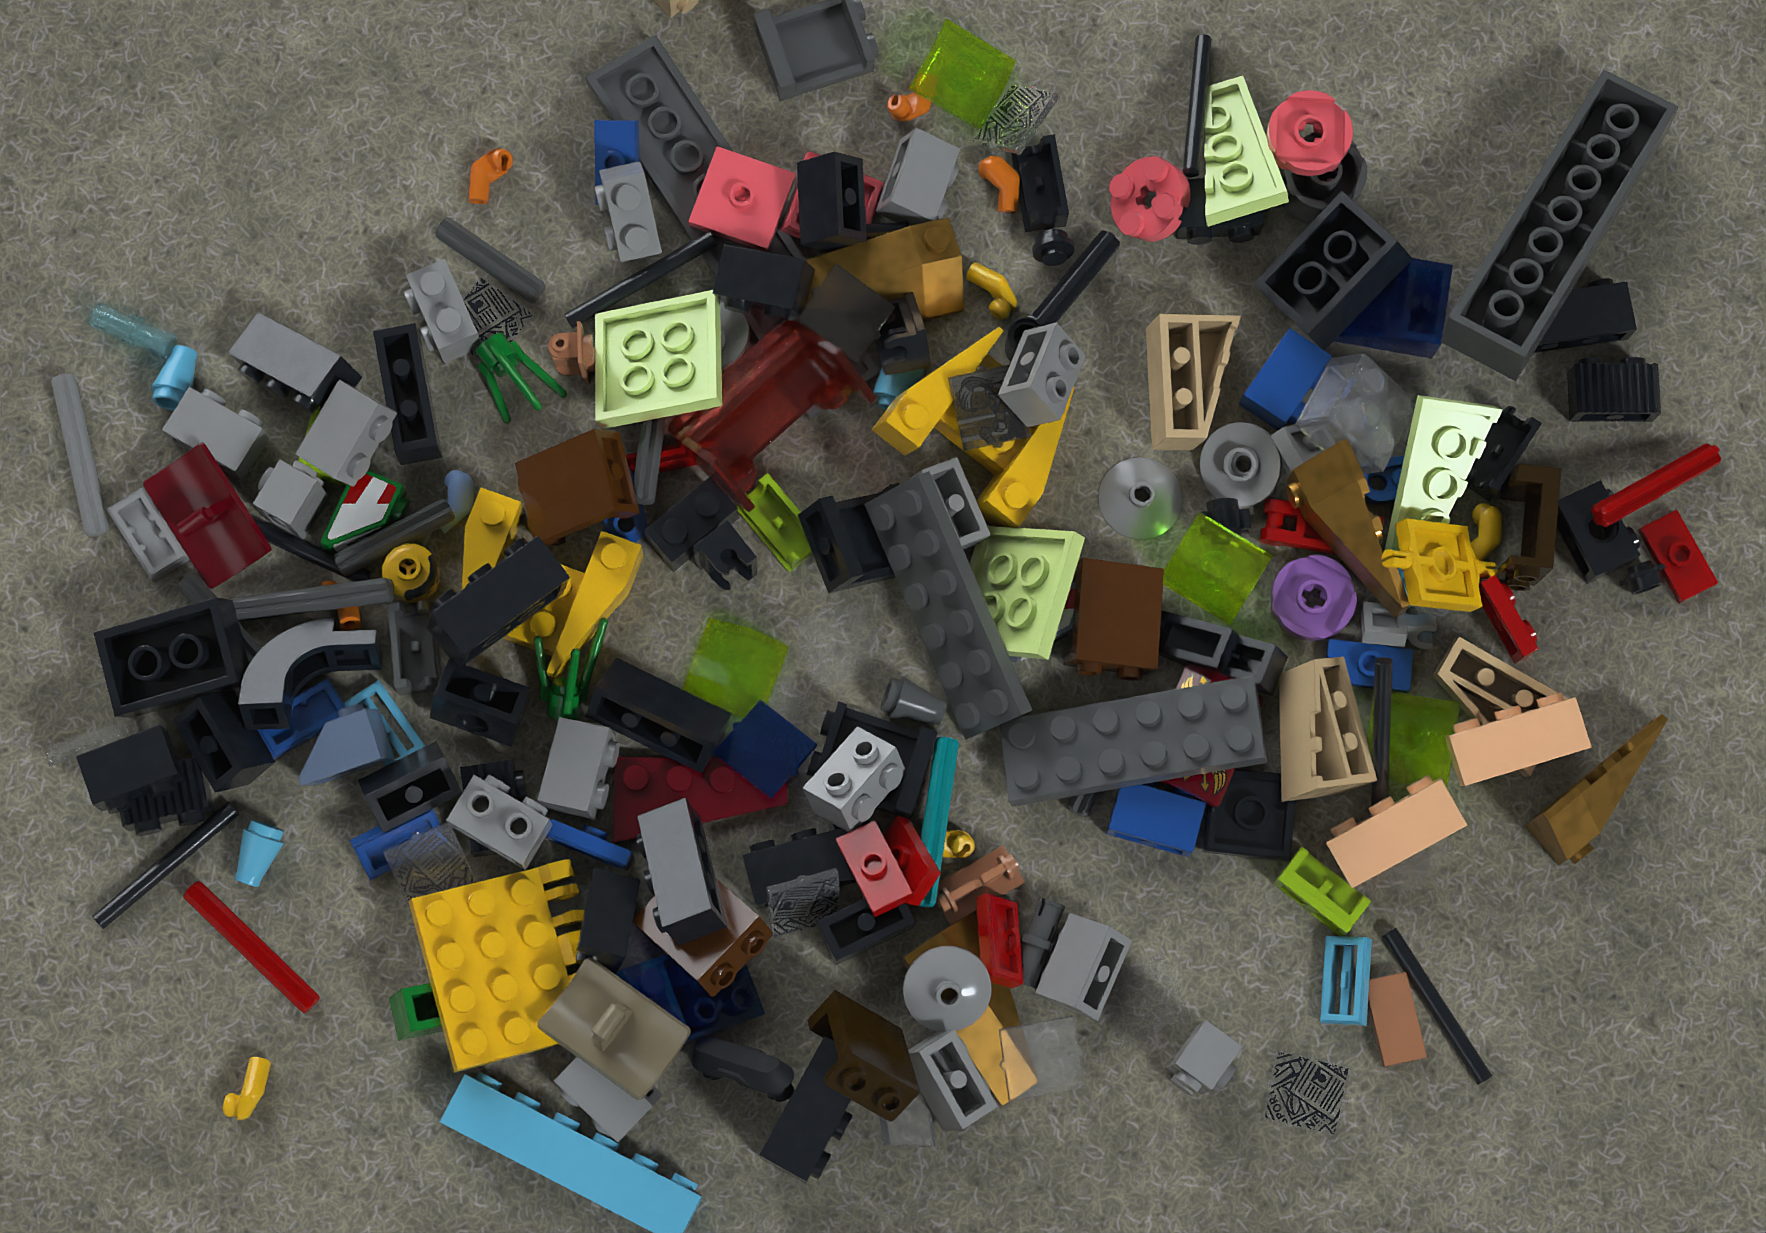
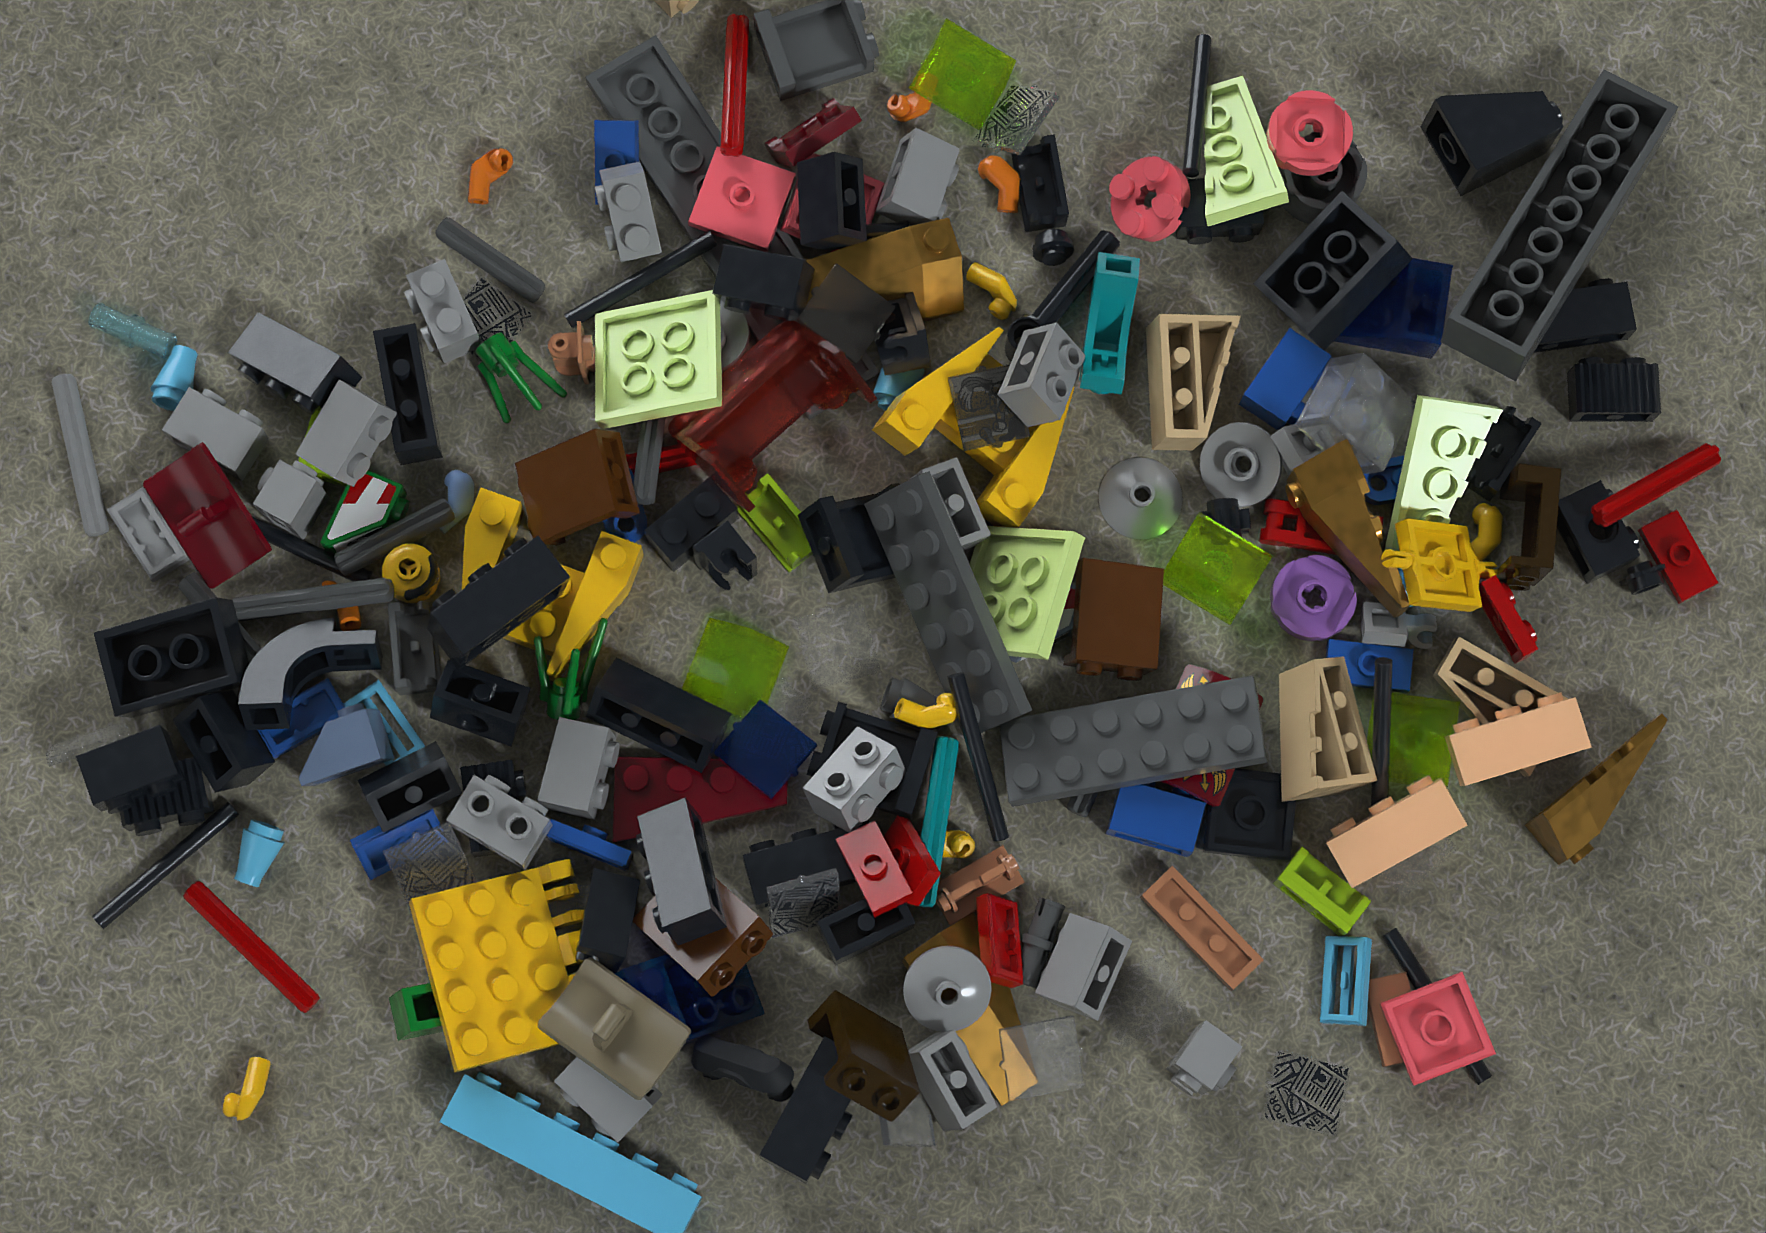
black slope [1158,610,1288,696] -> none
none -> red axle [720,14,749,157]
none -> dark red plate [764,98,862,167]
none -> yellow arm [894,693,958,729]
none -> black bar [947,672,1009,842]
none -> teal arch [1079,252,1140,395]
none -> nougat plate [1140,866,1264,991]
none -> coral plate [1380,972,1496,1086]
none -> black slope [1420,91,1564,196]

